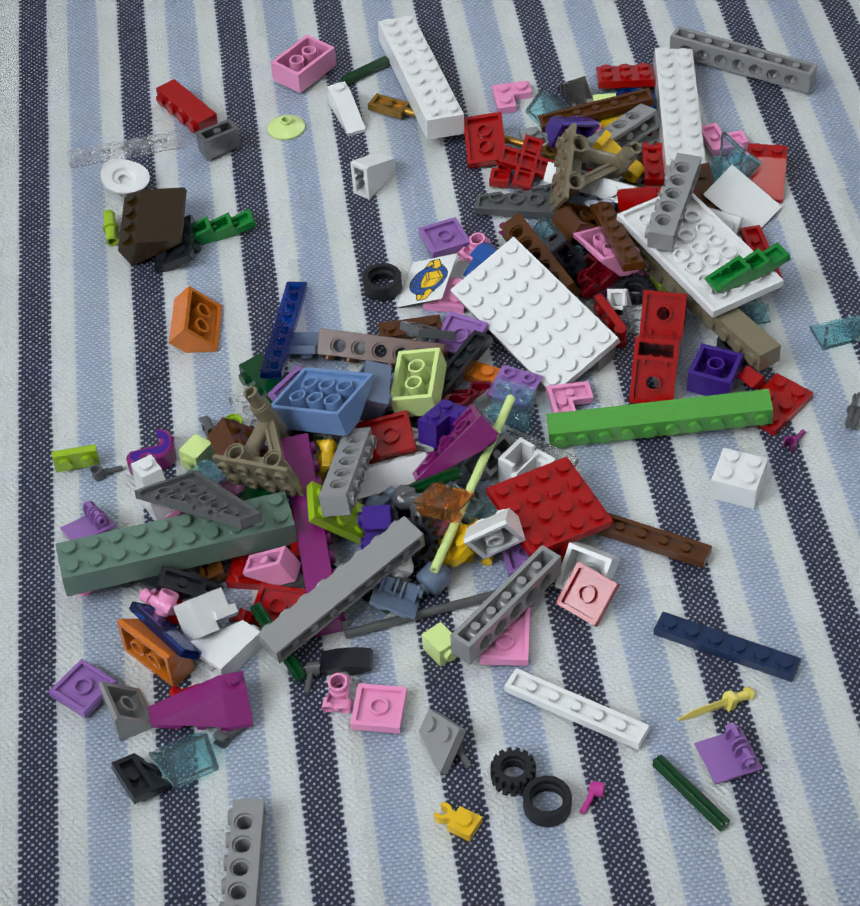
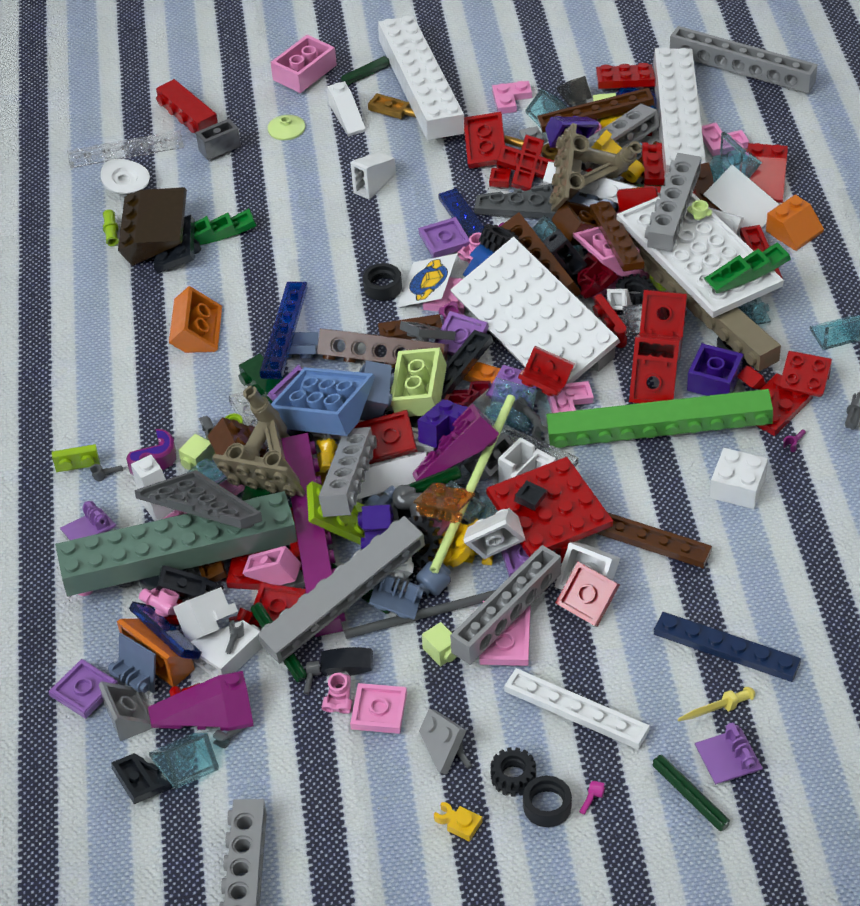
none -> sand blue hinge [108,633,156,693]
none -> dark grey hand [225,620,244,654]
none -> clear blue tile [438,188,484,238]
none -> magenta plate [439,301,463,321]
none -> black tyre [479,224,519,251]
none -> dark grey arm [512,396,548,440]
none -> black plate [514,480,547,511]
none -> red bracket [518,346,575,396]
none -> yellowish green plate [687,200,712,220]
none -> orange slope [766,195,824,251]
none -> red bracket [780,351,832,397]

